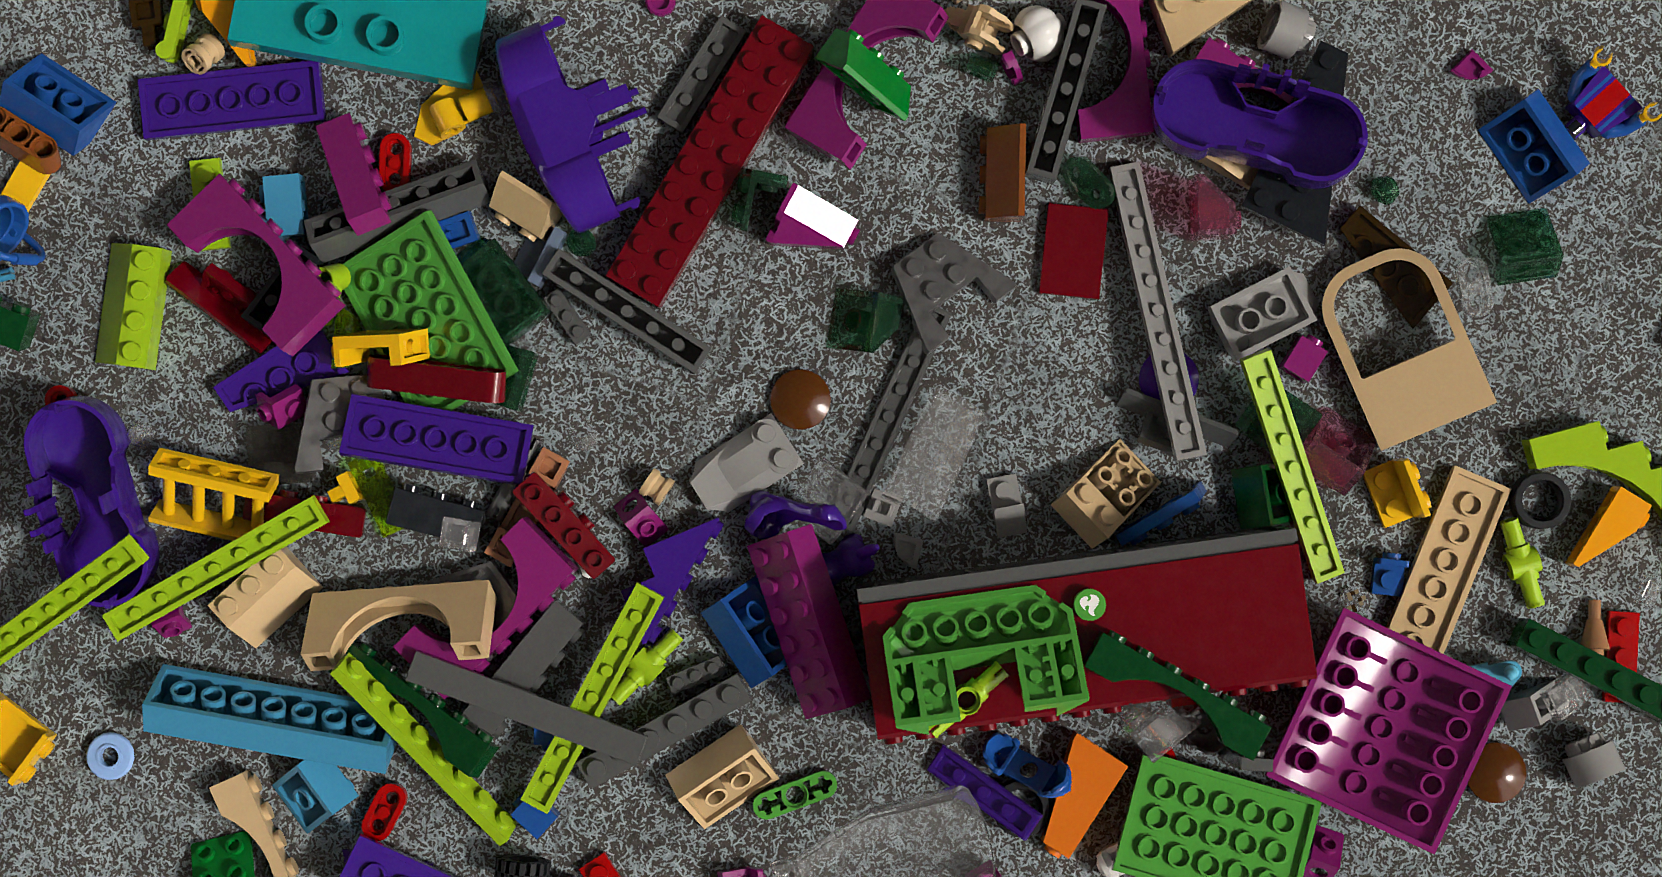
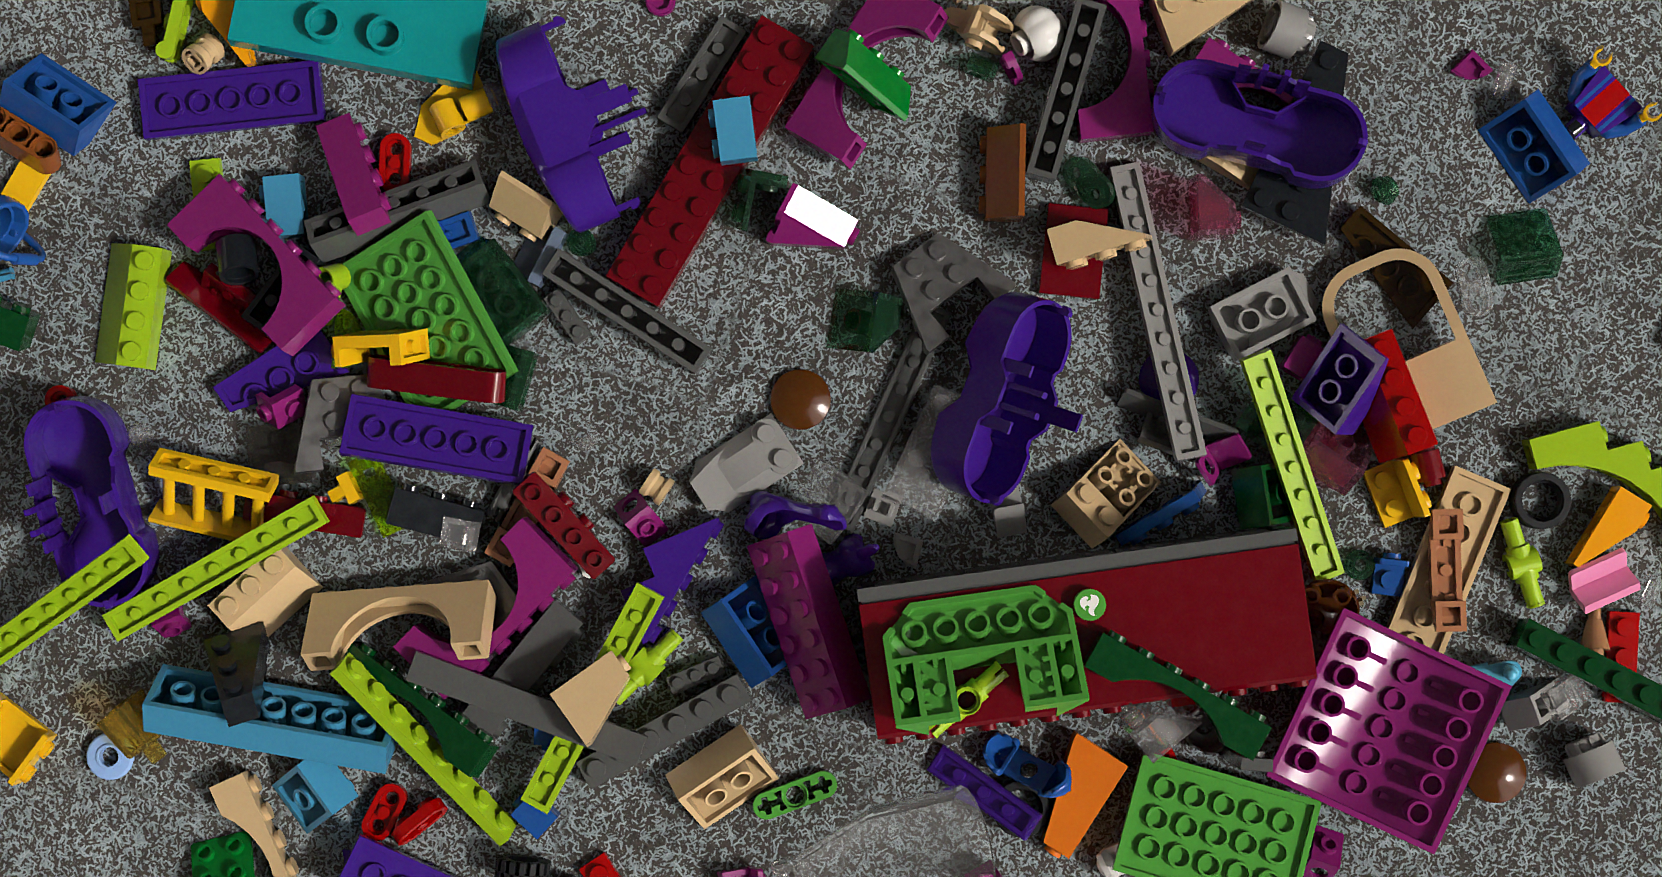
none -> clear yellow torso [96,688,167,764]
none -> black wedge [203,622,270,727]
none -> black piece [215,234,262,285]
none -> red plate [391,797,448,846]
none -> tan slope [550,651,631,747]
none -> dark azure brick [708,96,758,166]
none -> dark purple piece [931,292,1083,506]
none -> tan slope [1047,220,1153,270]
none -> magenta bracket [1195,433,1252,486]
none -> dark purple slope [1291,323,1389,435]
none -> reddish brown dish [1305,579,1360,634]
none -> clear green plate [1343,550,1375,580]
none -> red slope [1362,327,1438,463]
none -> dark red brick [1409,445,1446,488]
none -> nougat slope [1428,509,1467,632]
none -> clear pin [1488,61,1519,102]
none -> bright pink panel [1568,548,1641,614]

